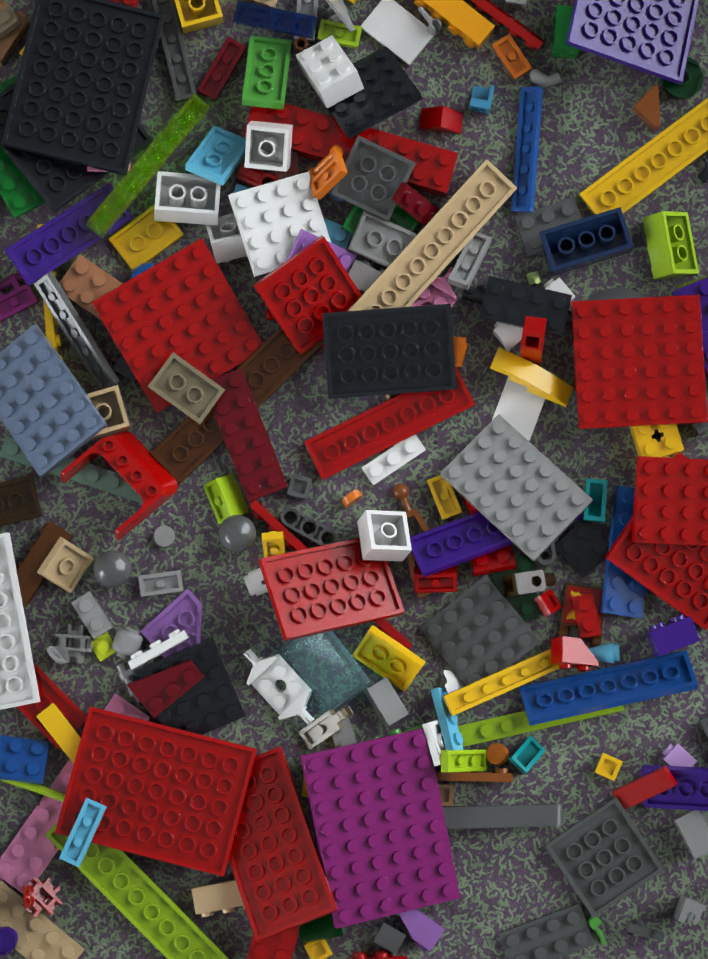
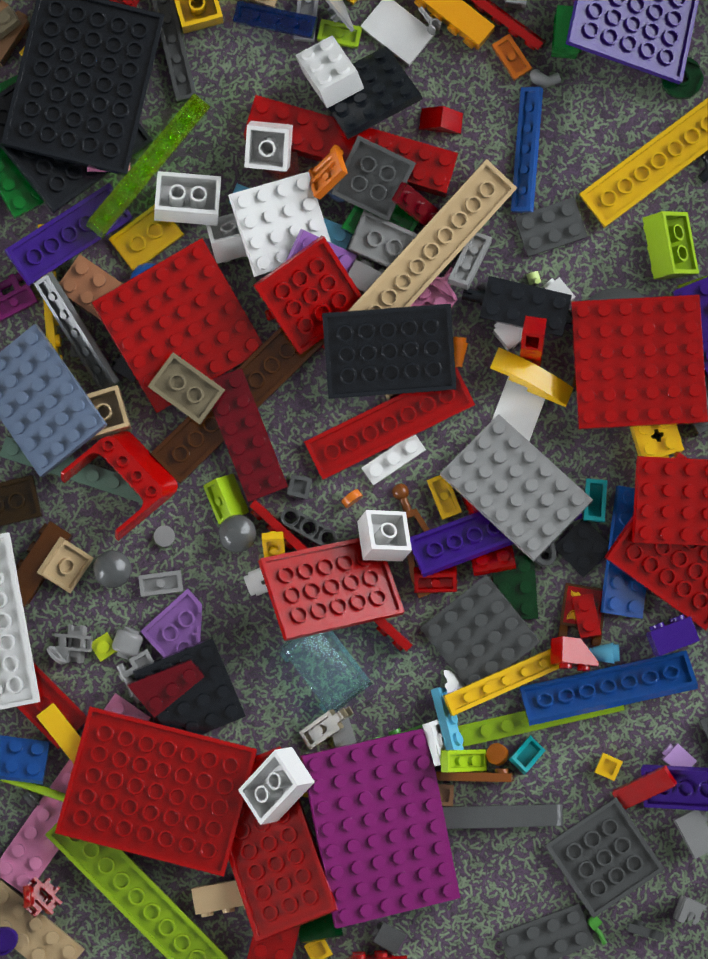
medium azure plate [59,798,107,868] -> none
light grey brick [71,591,114,640] -> none
white plate [127,629,189,670] -> none
medium azure plate [185,126,246,186] -> none
dark red plate [197,37,247,102] -> none
red piece [236,163,277,187] -> none
bright green plate [242,35,292,110] -> none
white plate [244,648,314,725] -> none
reddish brown pin [294,37,310,54] -> none
yellow plate [352,625,426,692] -> none
light grey hinge [363,677,409,728] -> none
medium lavender slope [399,909,445,951] -> none
dark azure panel [469,85,495,114] -> none
torso [502,569,556,598] -> none
red plate [534,589,562,617] -> none
dark blue slope [539,207,634,277] -> none
dark orange slope [632,85,660,131] -> none
none -> white brick [238,747,314,825]

